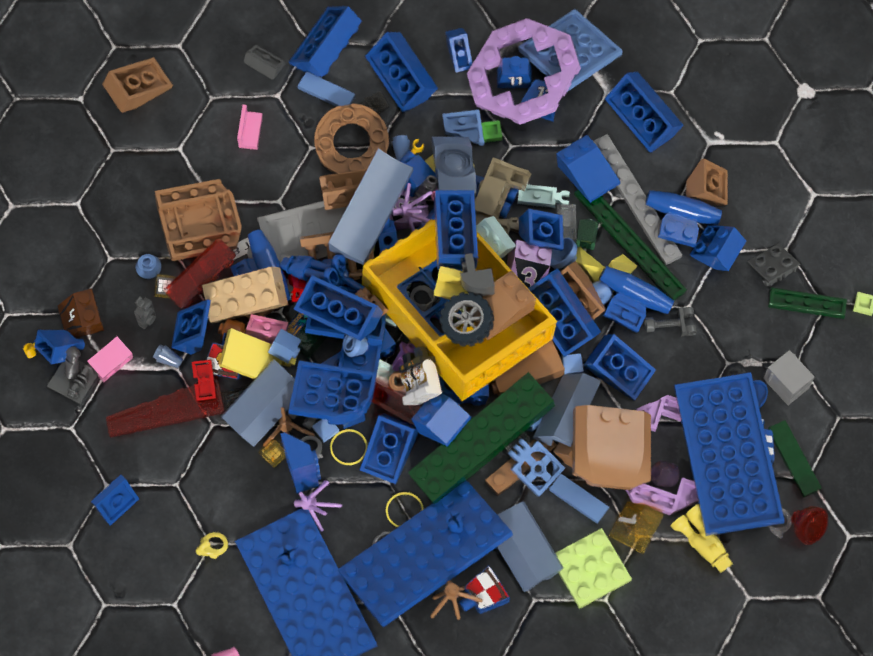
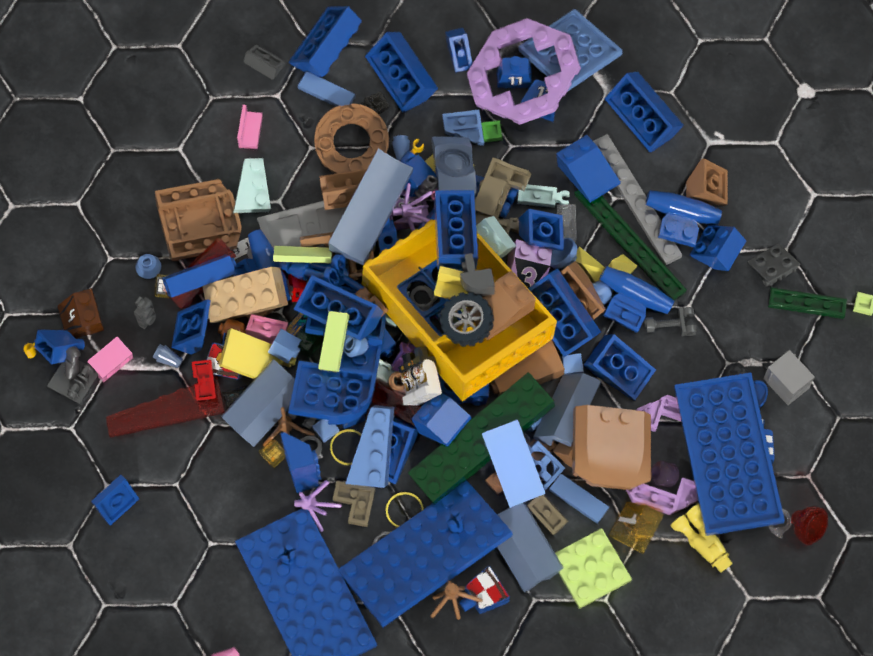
medium nougat slope [103,58,173,113] -> none
light yellow piece [196,532,228,559] -> none
clear green brick [576,218,599,250] -> none
dark green tile [768,420,822,498] -> none
none -> blue brick [162,254,237,298]
none -> light aqua wing [233,158,271,213]
none -> yellowish green tile [273,246,332,263]
none -> yellowish green tile [318,311,349,372]
none -> dark tan plate [333,481,375,527]
none -> medium blue wedge [345,405,394,488]
none -> light blue piece [482,420,546,507]
none -> dark tan plate [527,494,569,535]

